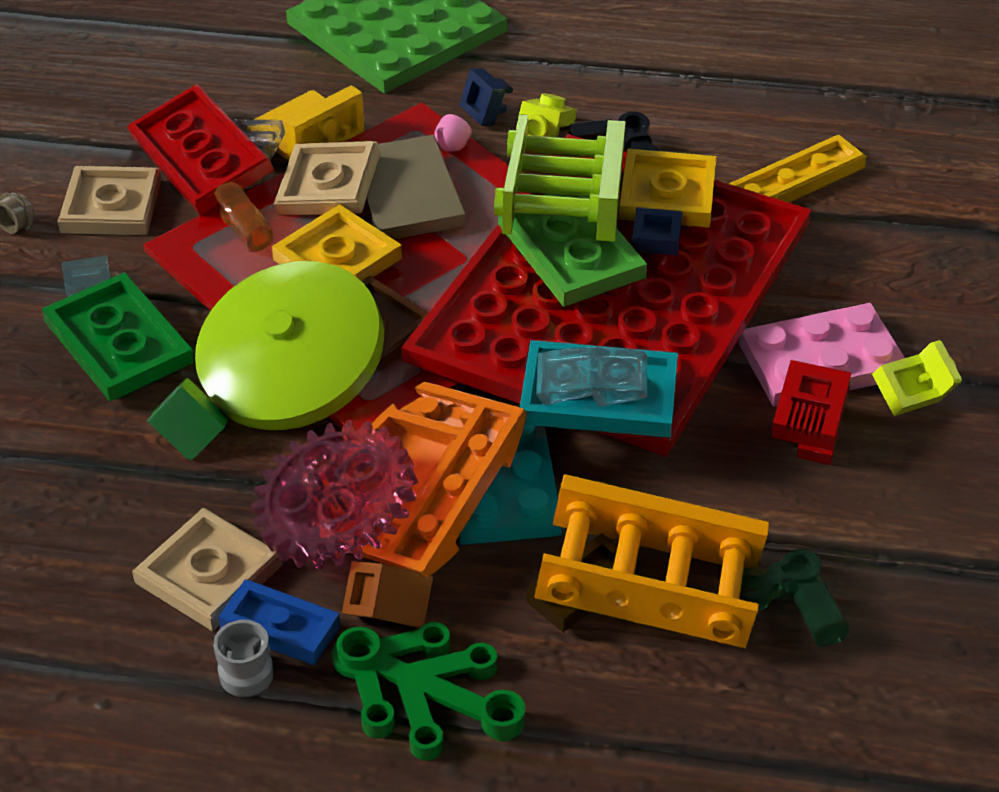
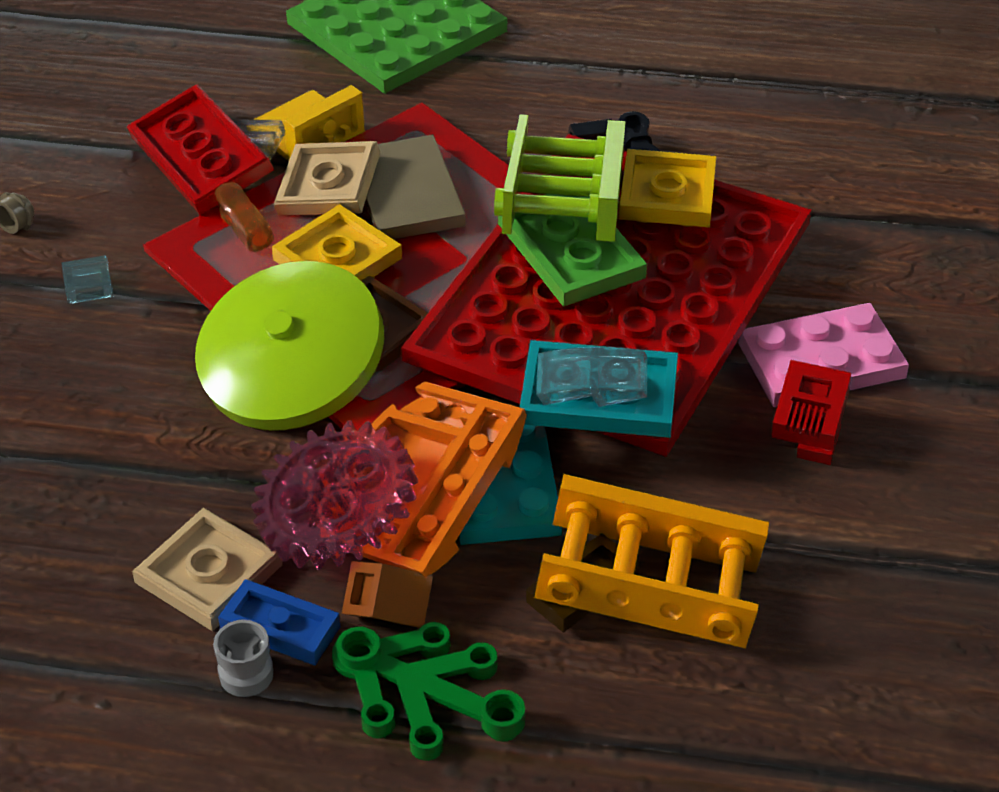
green plate [42,272,194,402] -> none
tan tile [58,166,162,235] -> none
green panel [147,378,229,460] -> none
bright pink hinge [434,114,472,152] -> none
dark blue tile [459,68,513,126] -> none
neon yellow bracket [516,93,577,137] -> none
dark blue plate [632,207,682,256] -> none
yellow tile [729,134,867,202] -> none
clear green bar [741,549,849,647] -> none
neon yellow bracket [872,340,962,416] -> none

